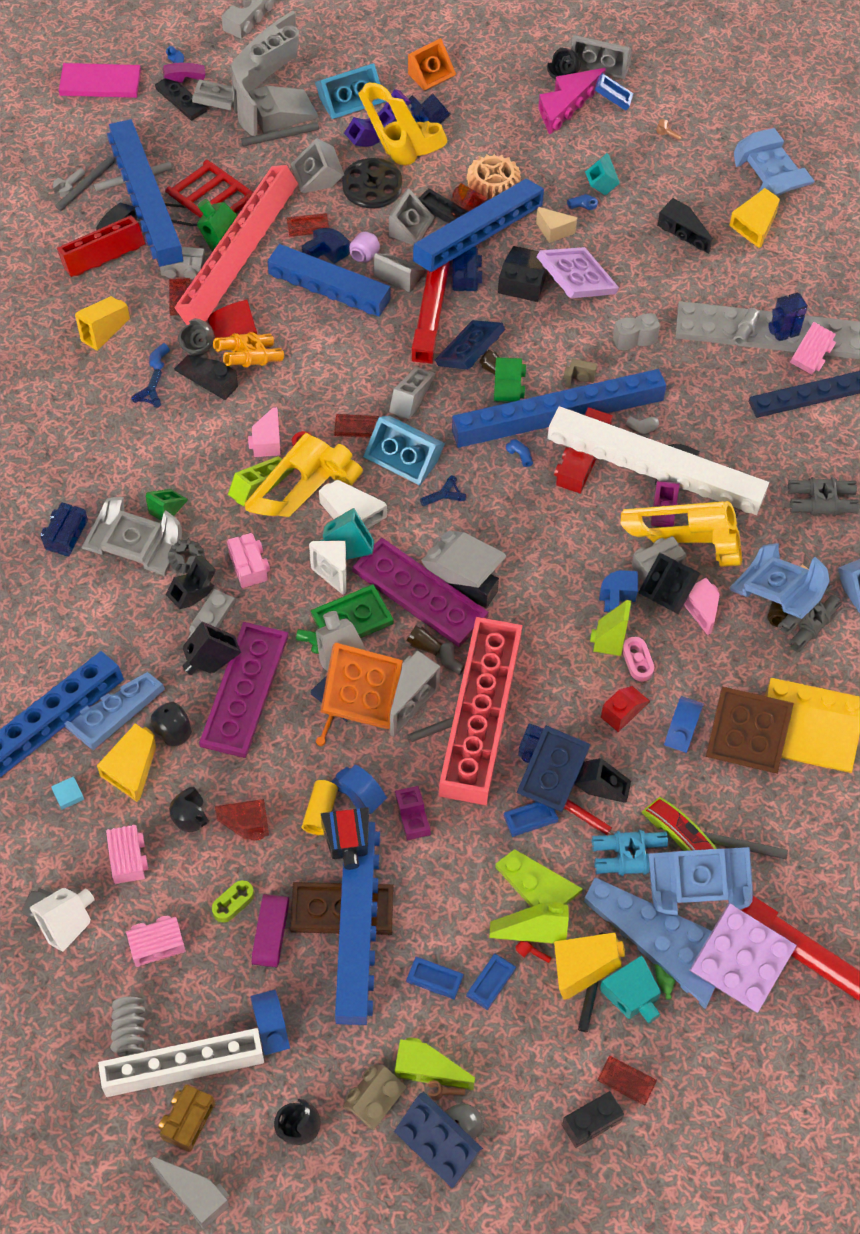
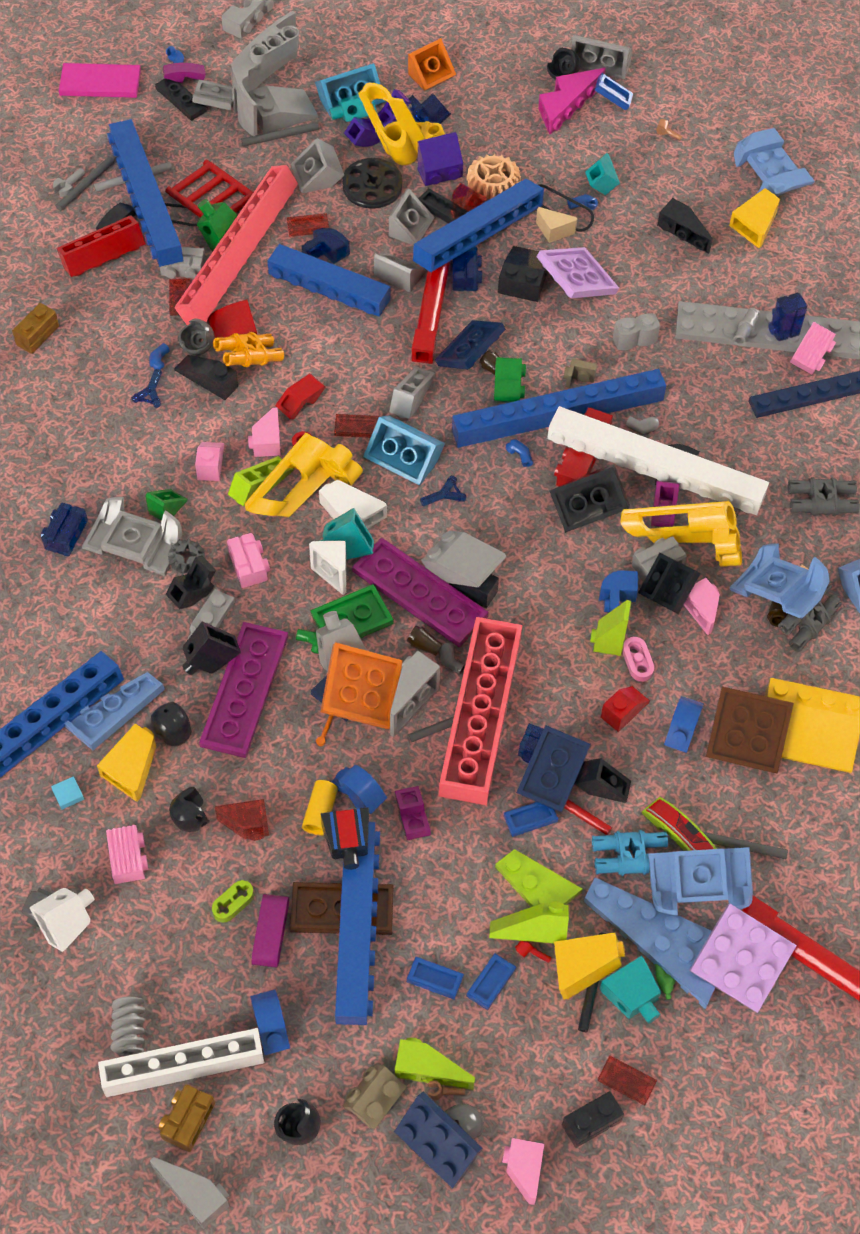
yellow slope [75,296,130,351] -> none
bright pink brick [126,916,186,967] -> none
lavender head [349,232,380,263] -> none
none -> pearl gold brick [12,303,59,354]
none -> bright pink slope [195,442,224,481]
none -> red slope [275,373,326,420]
none -> teal torso [329,94,377,122]
none -> dark purple slope [417,132,463,186]
none -> bright pink slope [502,1138,544,1205]
none -> black piece [538,184,594,232]
none -> black slope [549,464,630,533]

